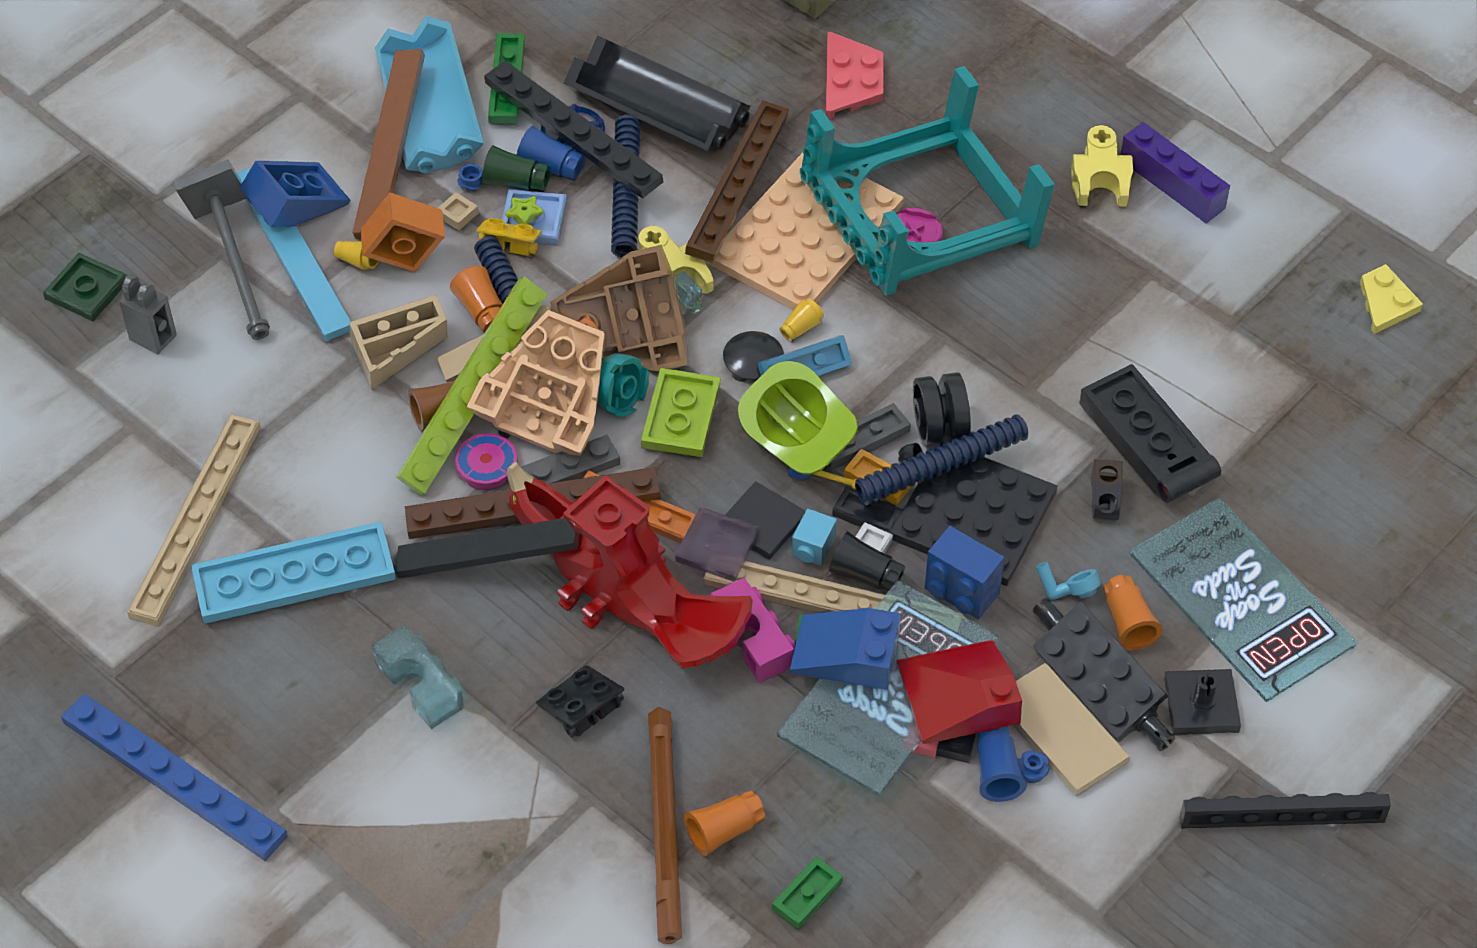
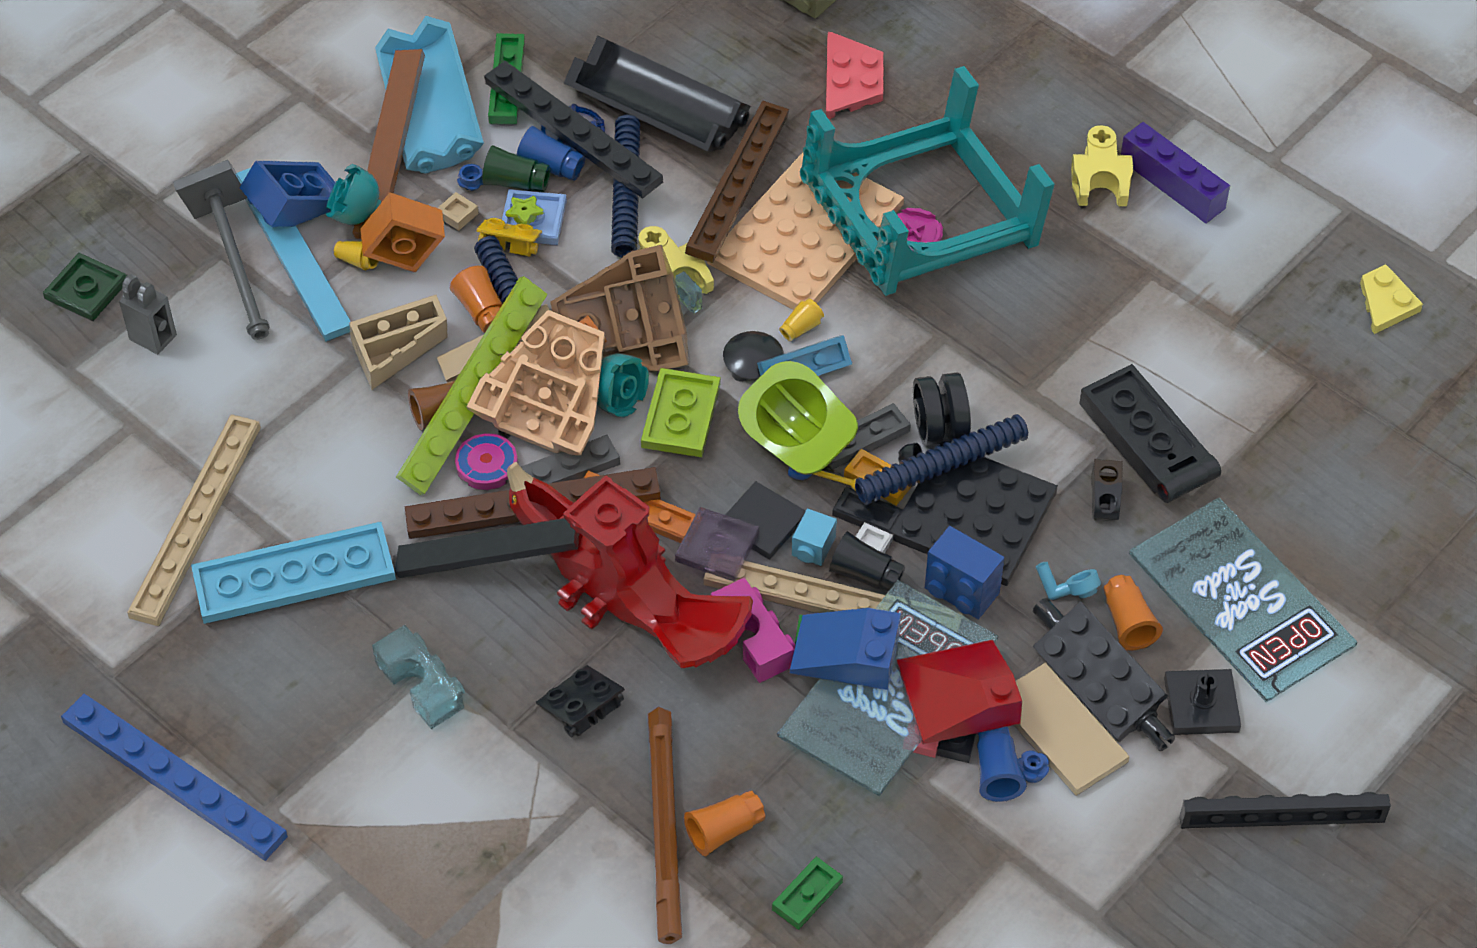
none -> teal cylinder [326,164,381,225]

